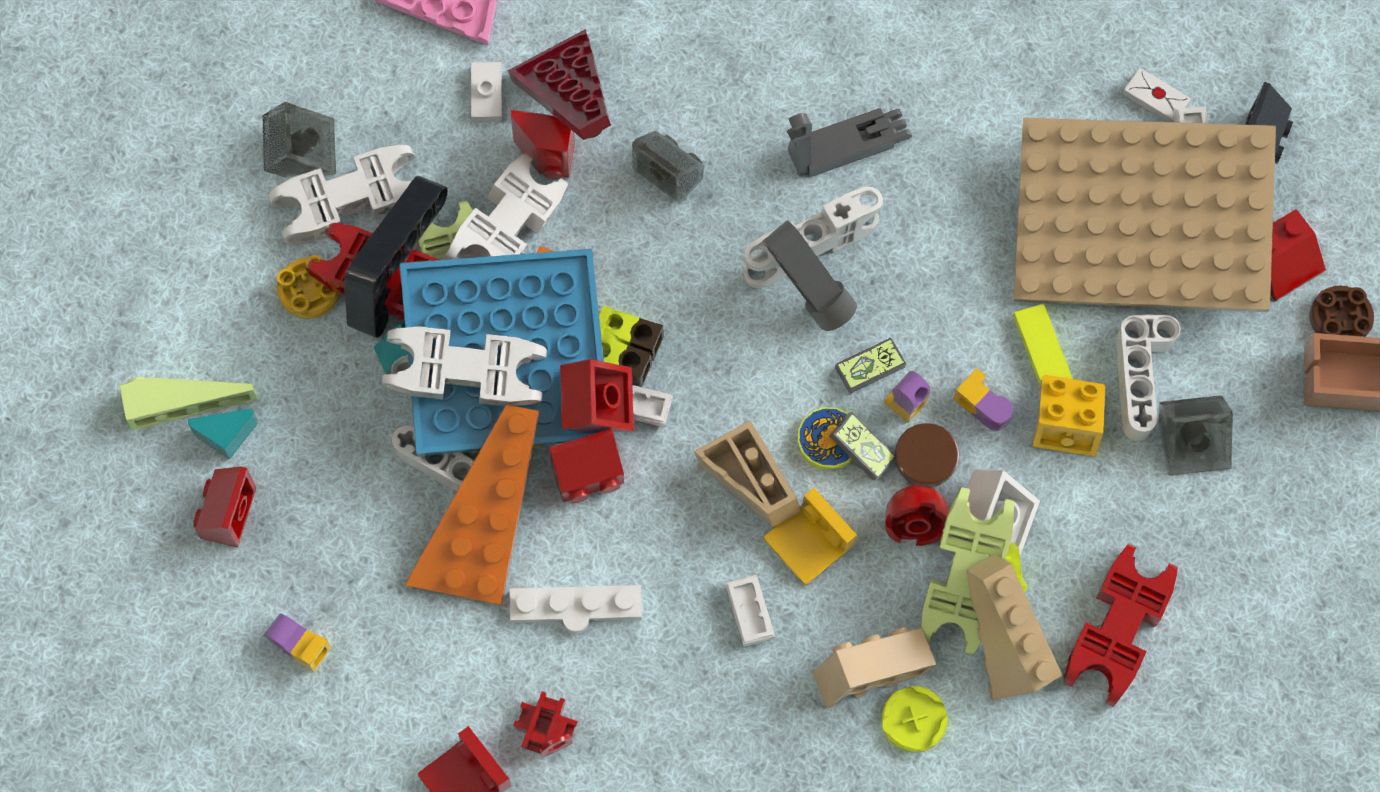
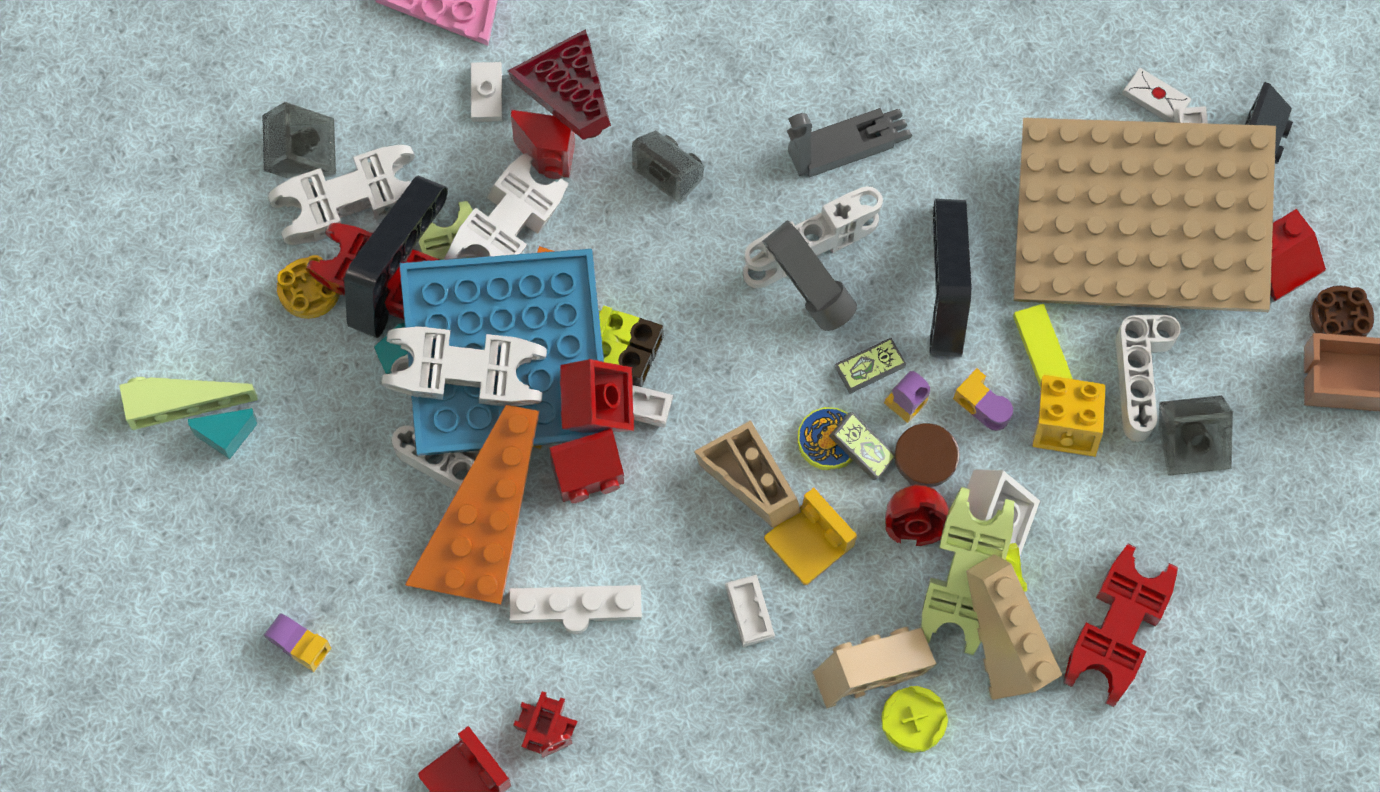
red slope [193,466,257,548] -> none
none -> black beam [929,198,972,357]

